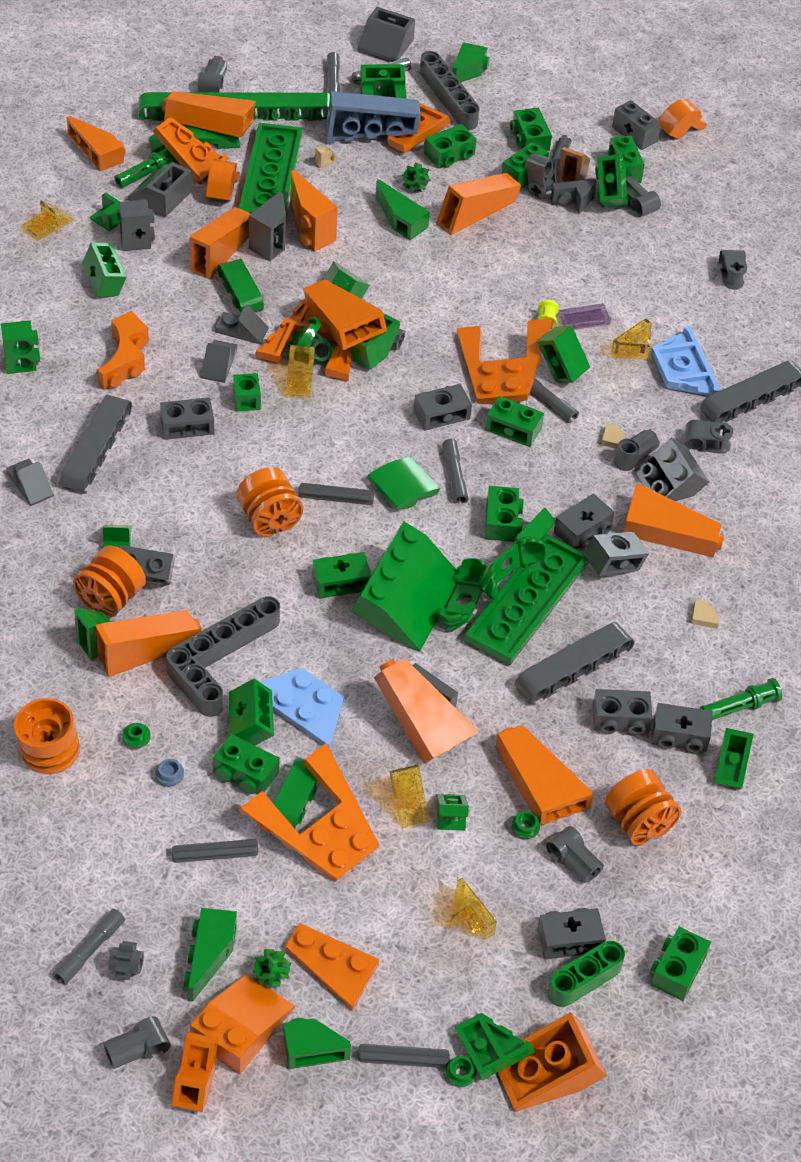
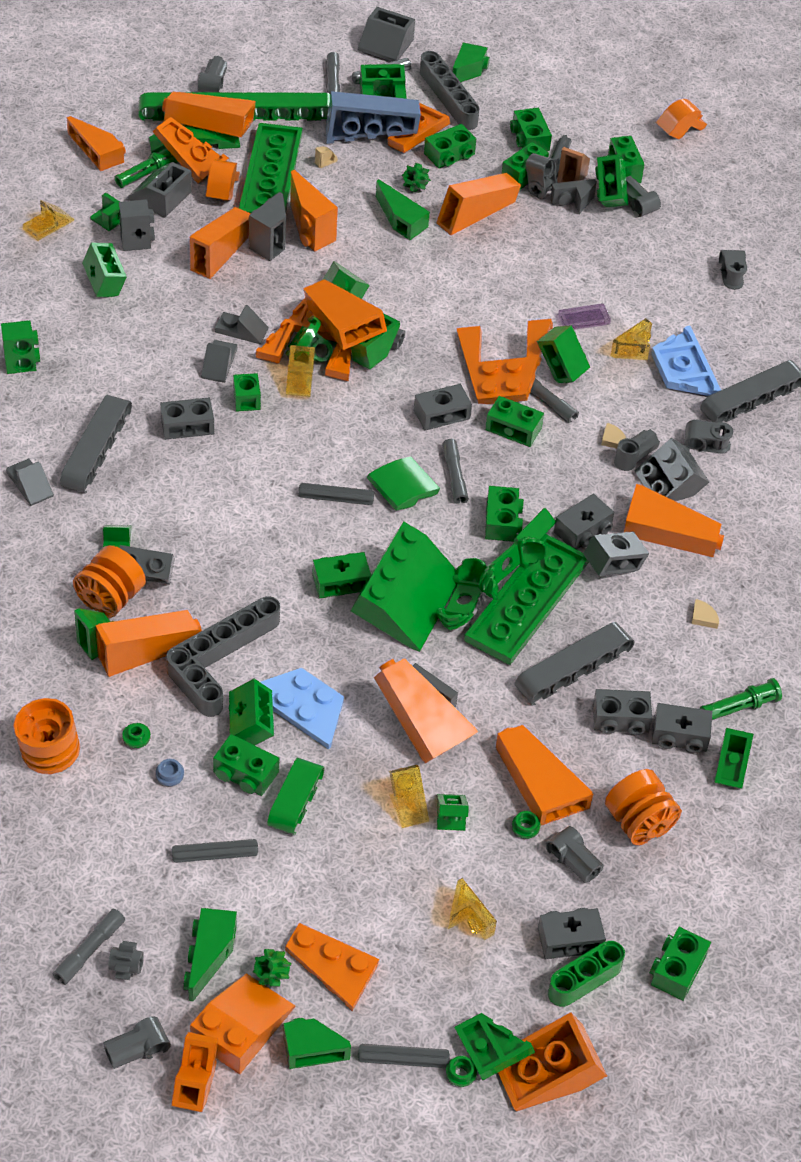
orange arch [97,311,149,390] -> none
green beam [217,259,264,315] -> none
orange wheel [236,467,303,537] -> none
orange wing [238,743,380,882] -> none
neon yellow bush [537,300,559,330] -> none
dark grey brick [612,100,661,150] -> none

